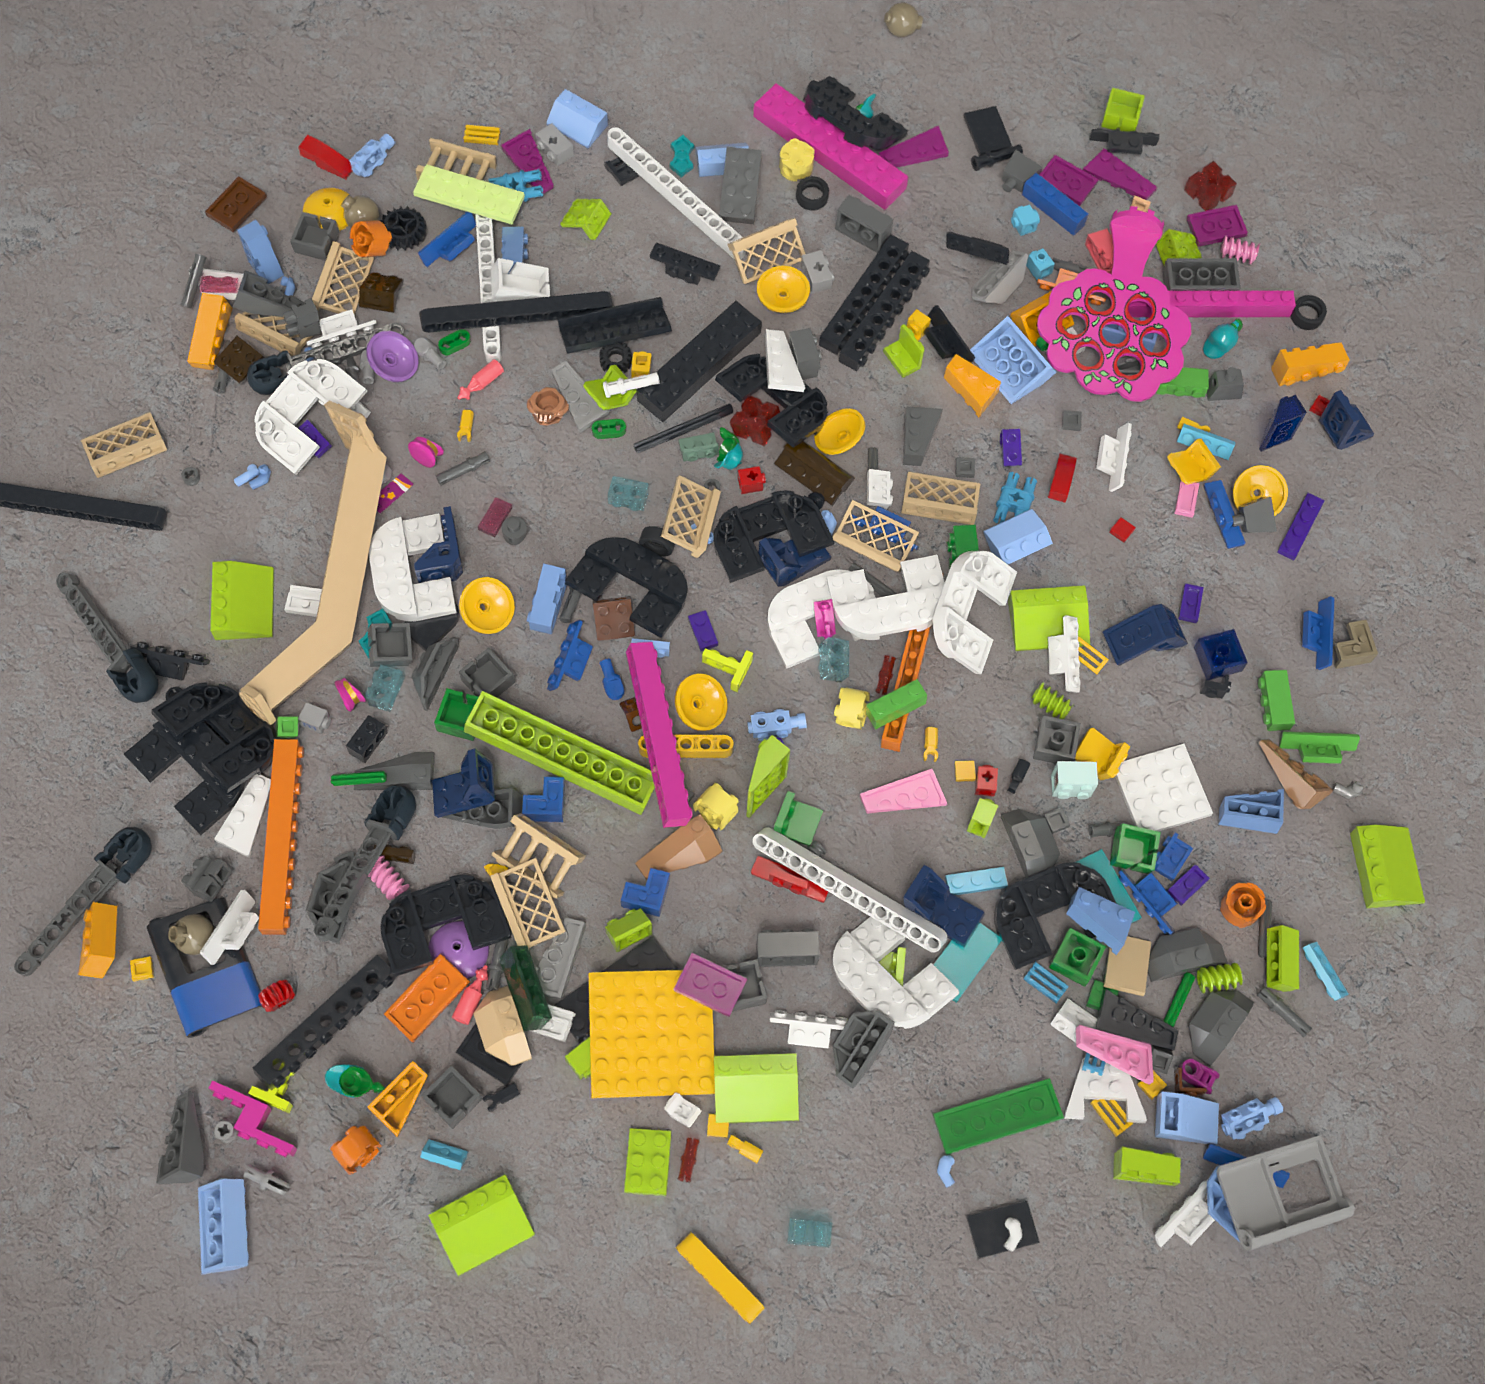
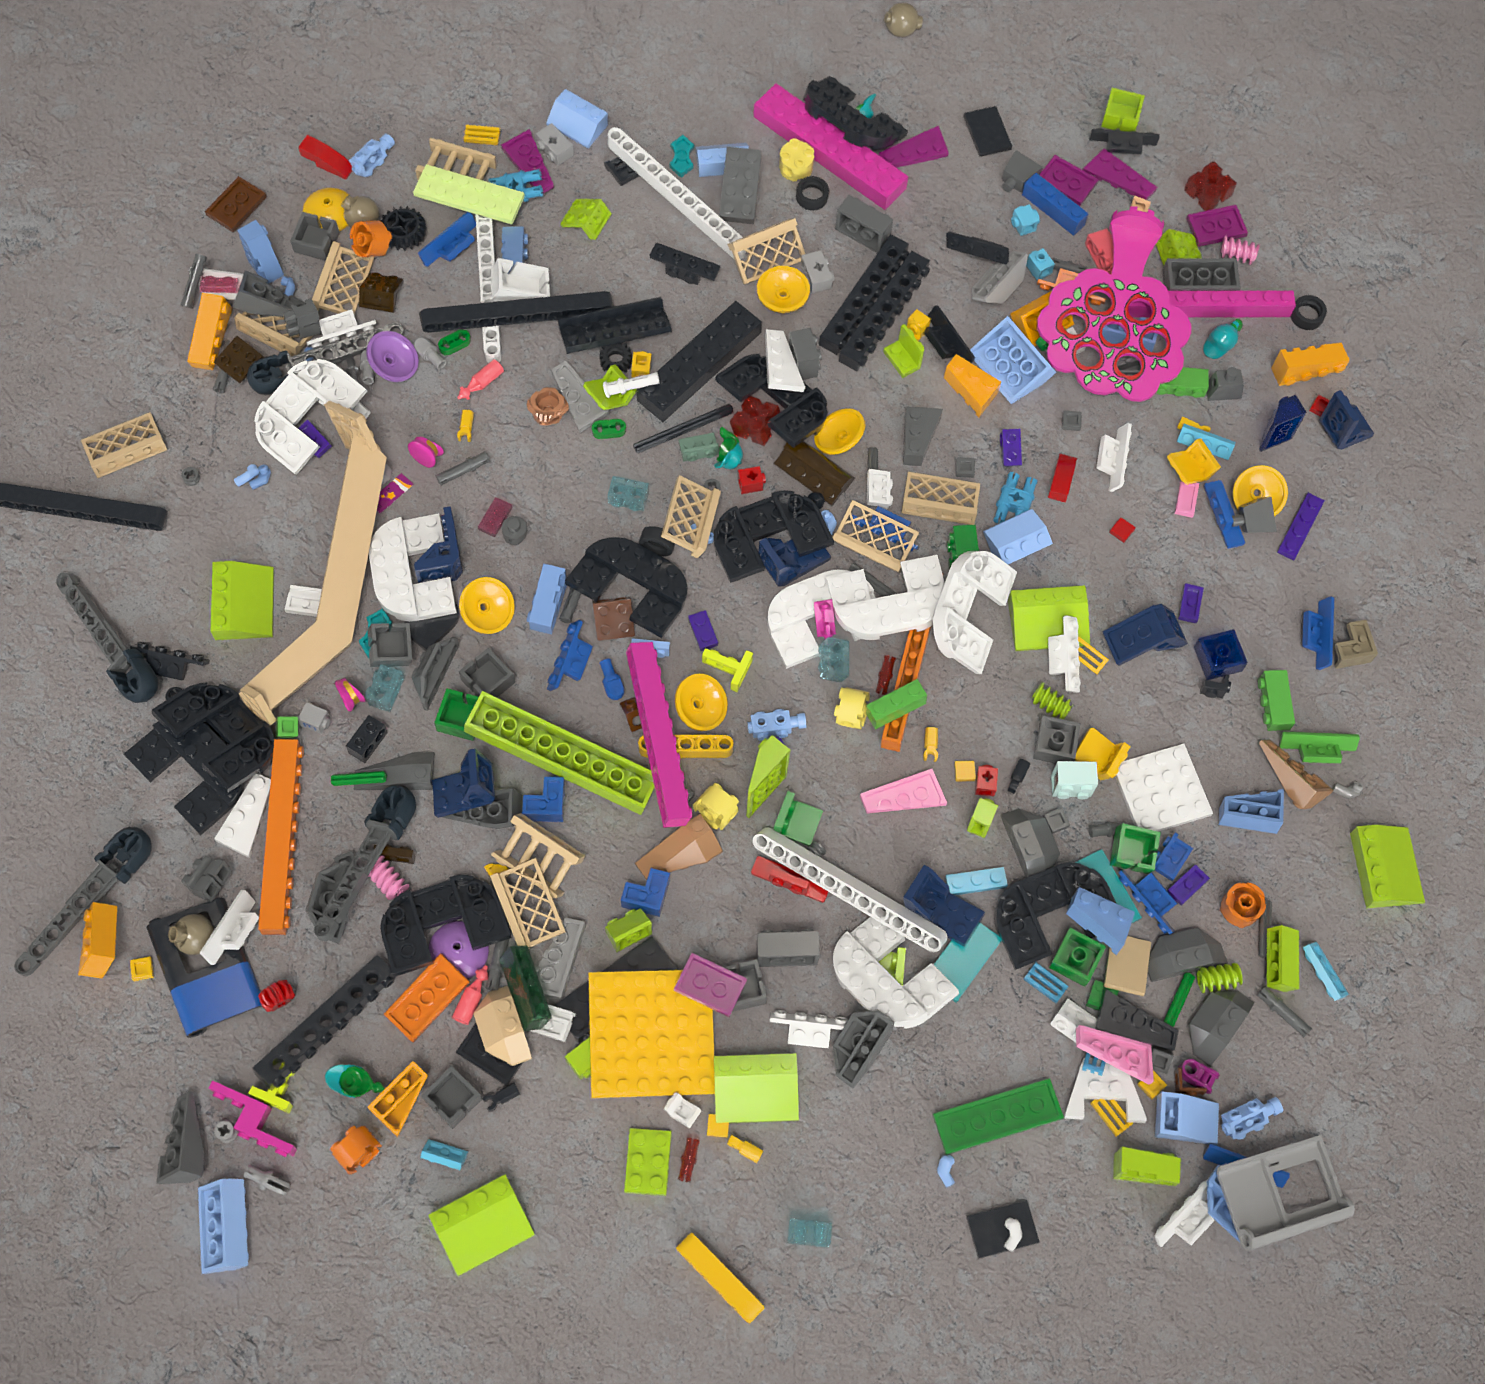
black pin [971,144,1023,171] -> none

